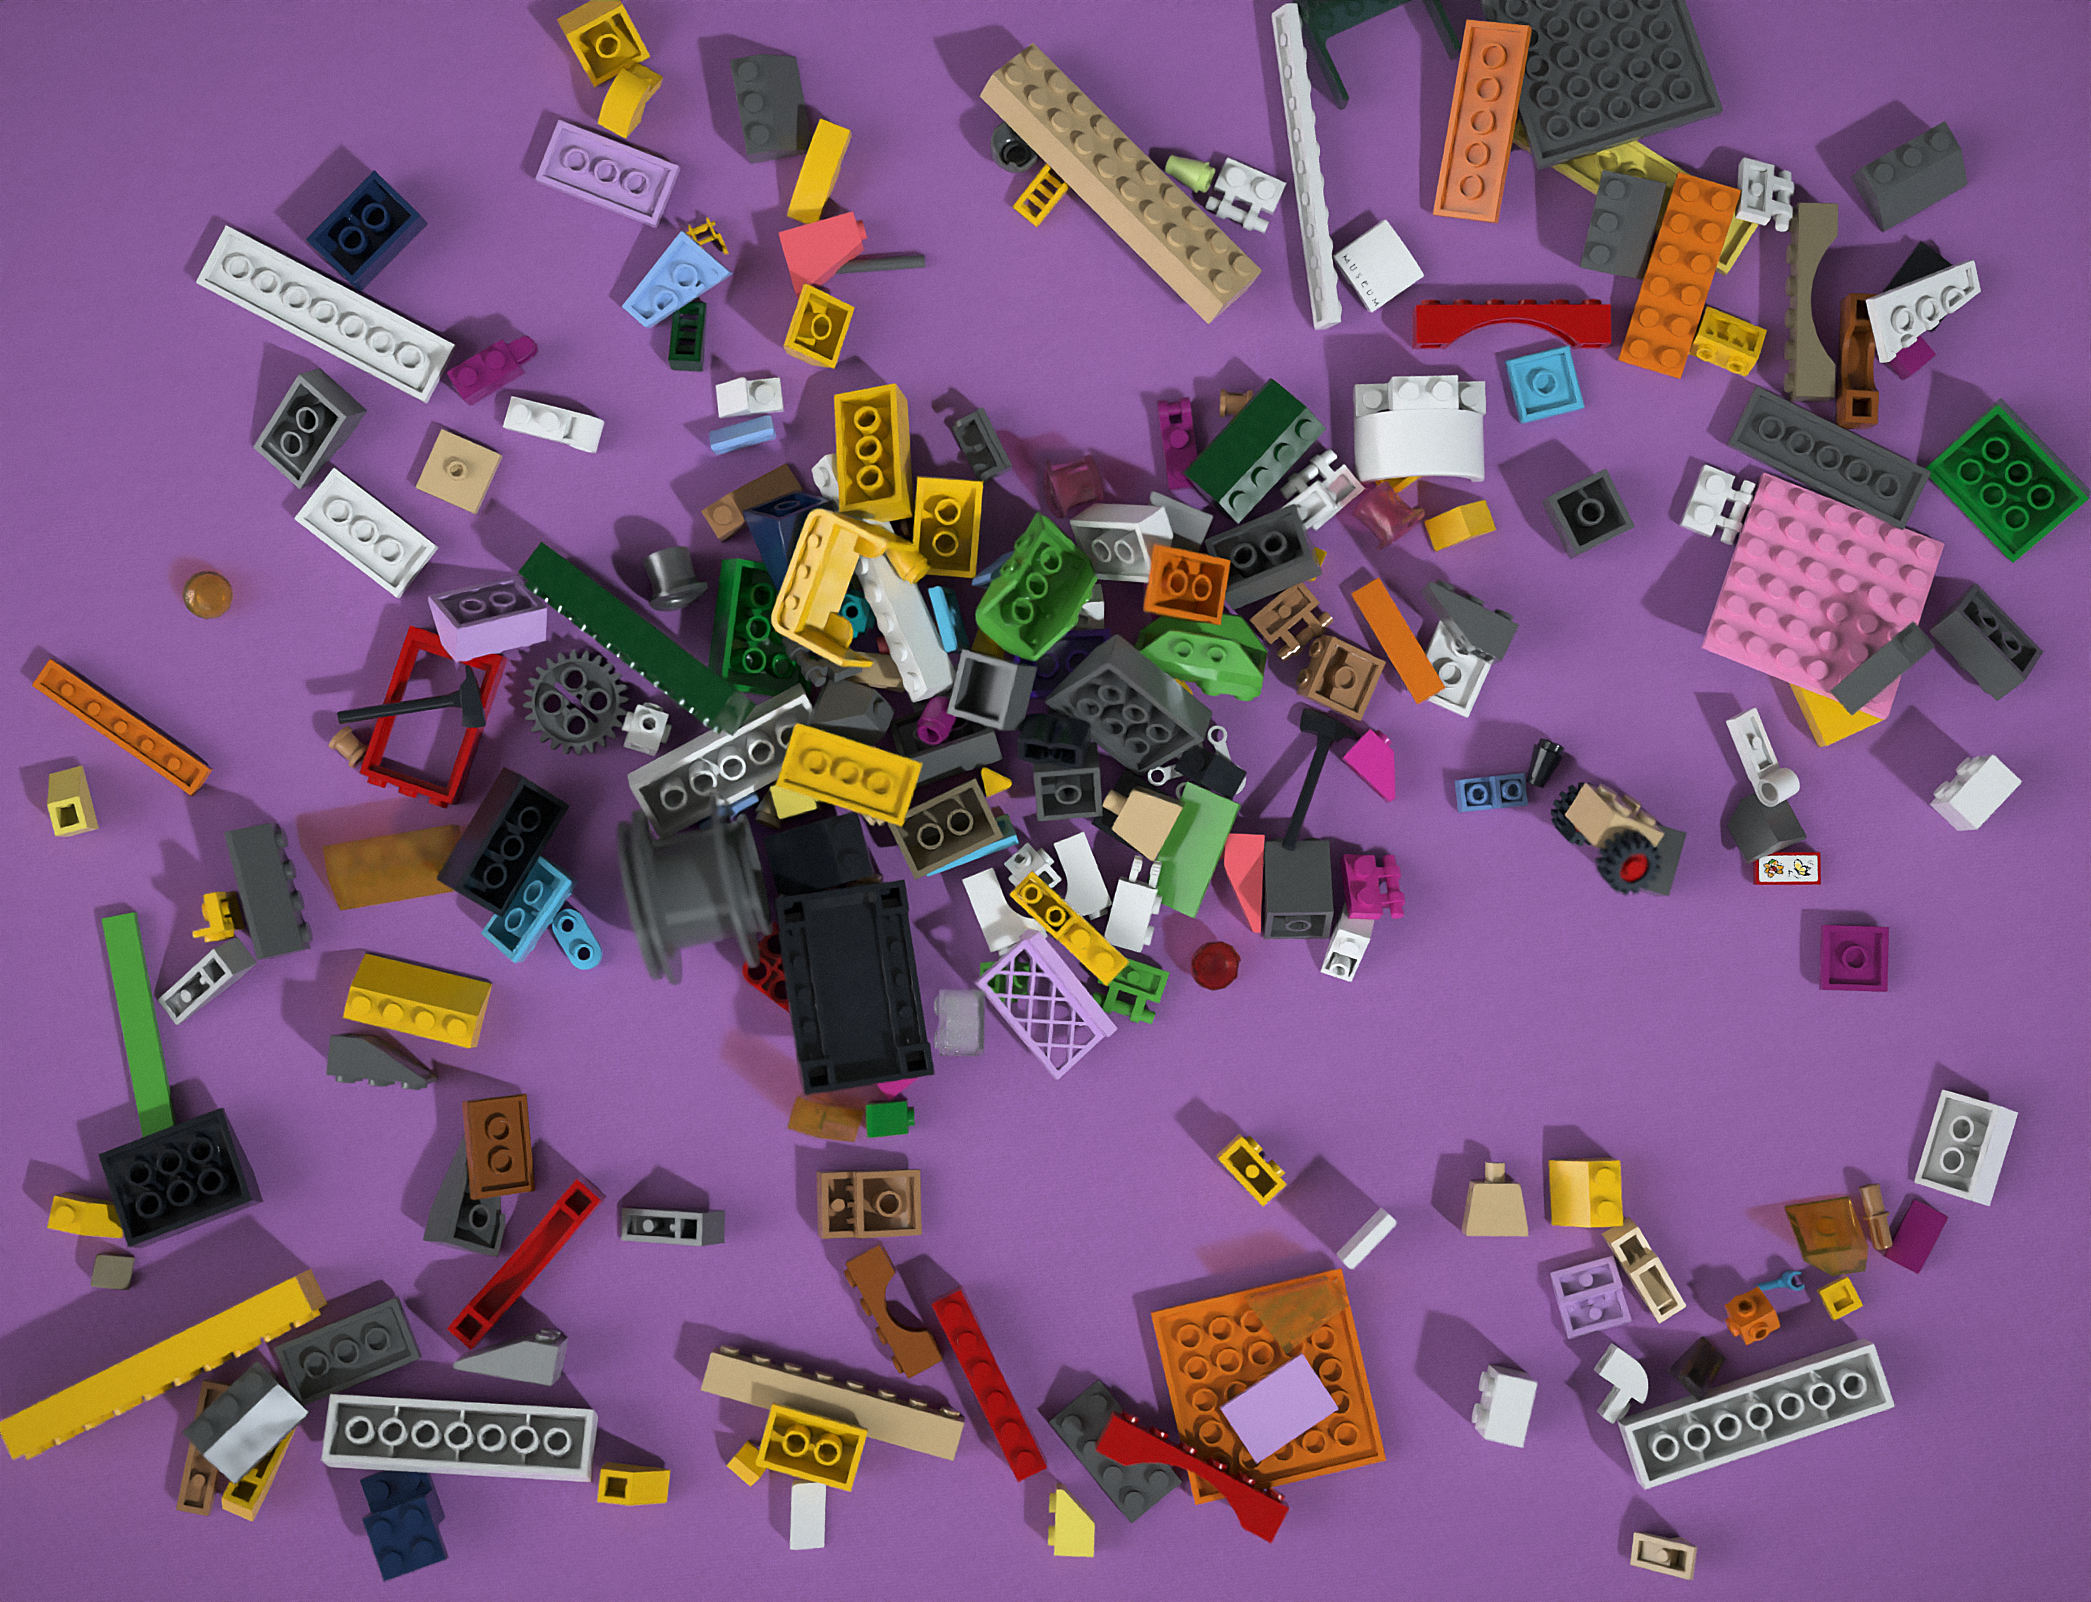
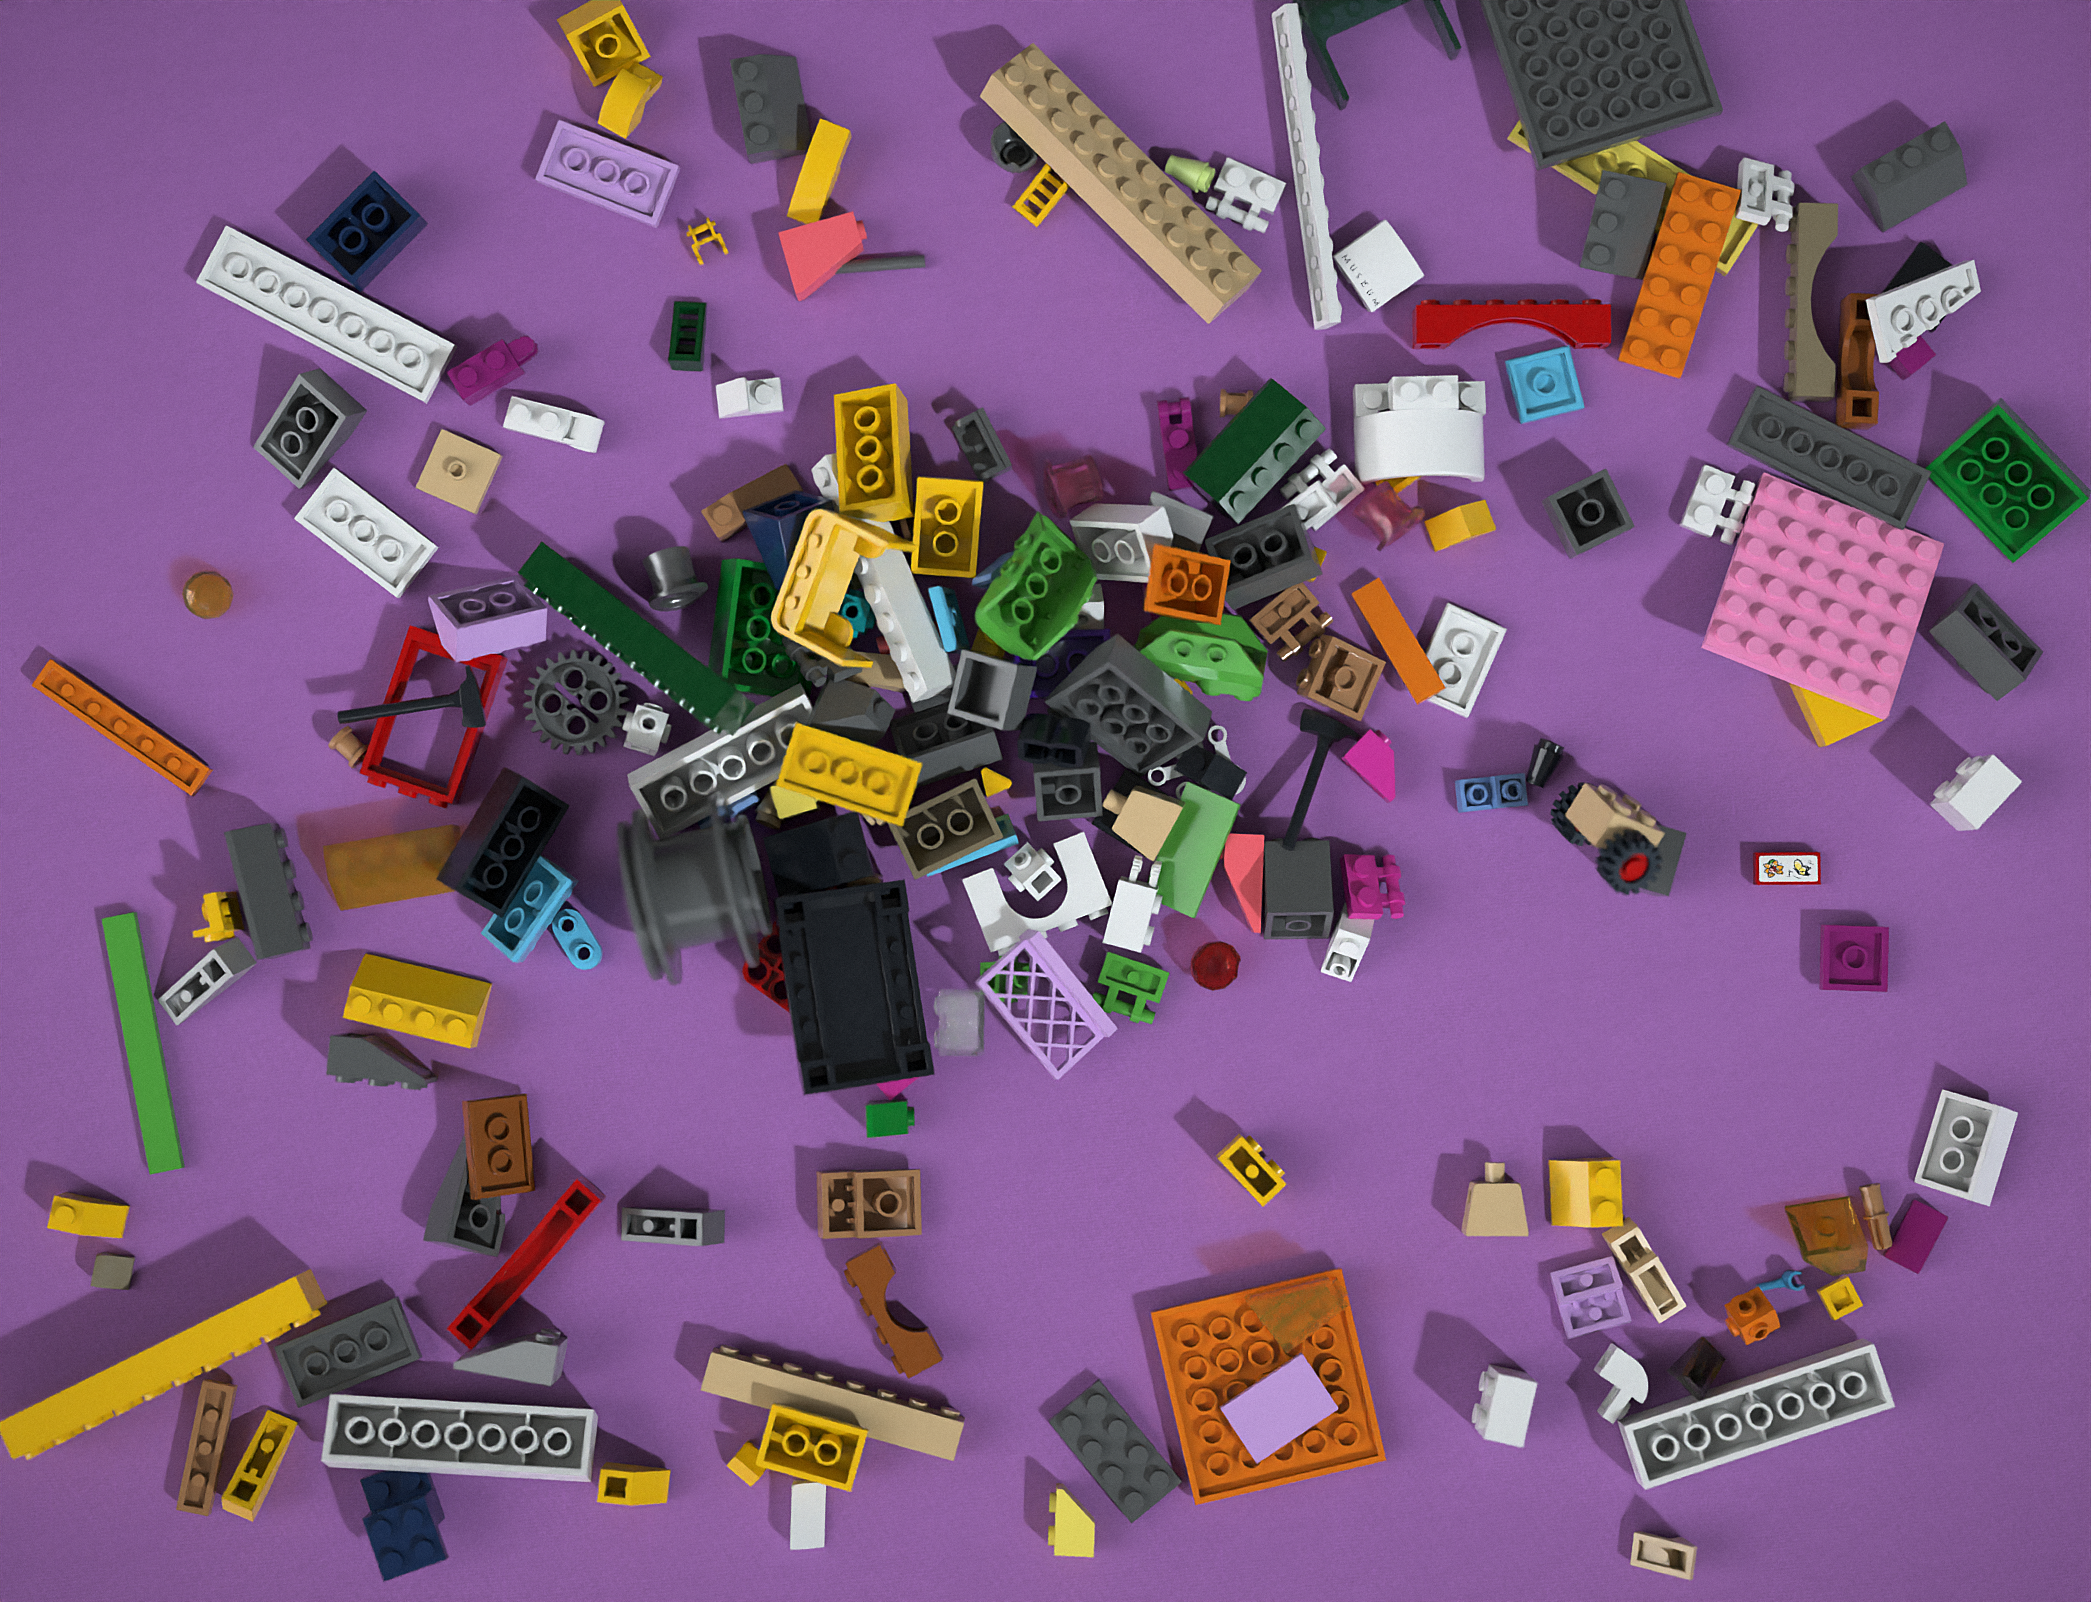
light yellow slope [47,766,99,837] -> none
black slope [98,1108,263,1248] -> none
slope [182,1361,310,1484] -> none
light blue wing [622,231,733,328] -> none
light blue slope [709,415,777,455] -> none
yellow slope [783,284,855,369] -> none
clear yellow slope [787,1092,864,1142] -> none
yellow cone [885,549,930,585] -> none
magenta brick [917,696,957,745] -> none
red arch [931,1285,1048,1482] -> none
yellow slope [1009,871,1129,986] -> none
red arch [1095,1410,1290,1544] -> none
white tile [1336,1208,1396,1269] -> none
dark grey slope [1420,580,1519,665] -> none
orange plate [1433,20,1532,224] -> none
yellow bracket [1689,306,1767,376] -> none
white plate [1726,707,1800,807] -> none
dark grey slope [1727,793,1807,864] -> none
dark grey slope [1830,621,1935,716] -> none

